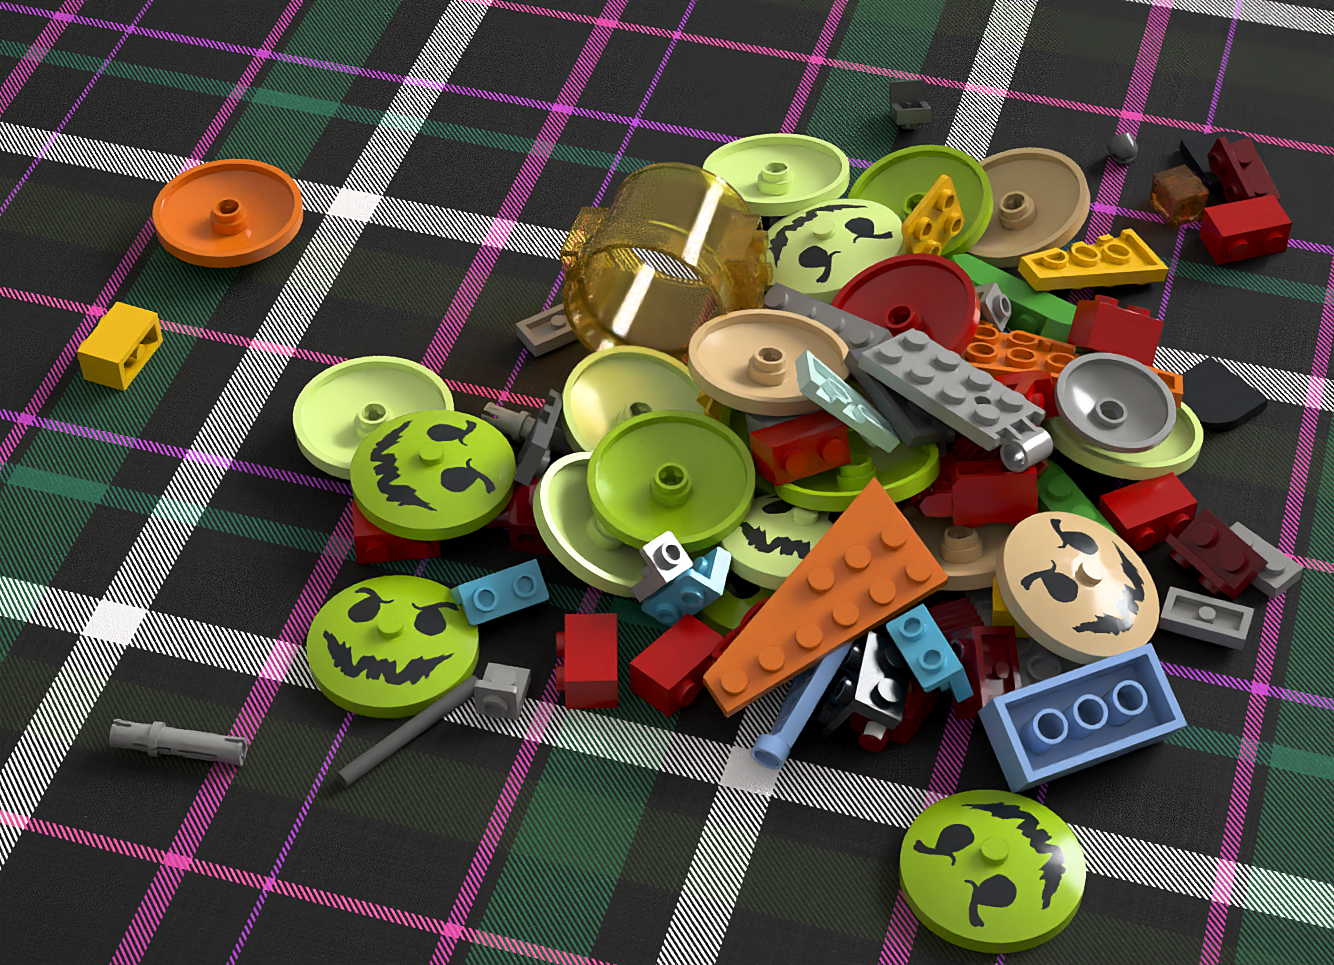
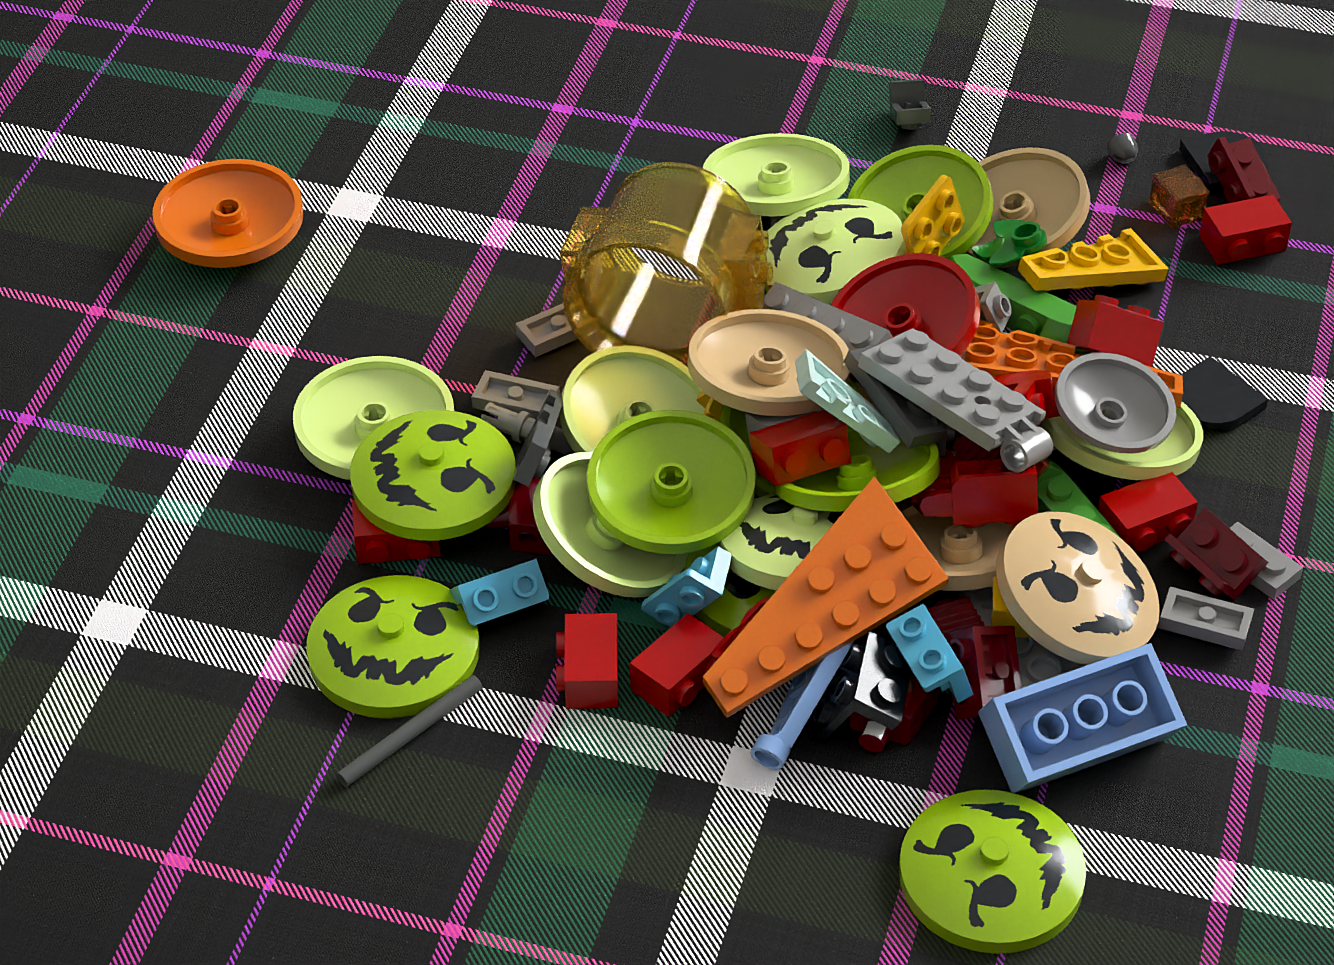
yellow brick [77,302,163,391] -> none
light grey pin [109,719,247,766] -> none
light grey bracket [473,662,531,720] -> none
light grey bracket [630,531,694,602] -> none
none -> light grey plate [471,370,560,419]
none -> green plate [972,220,1047,266]

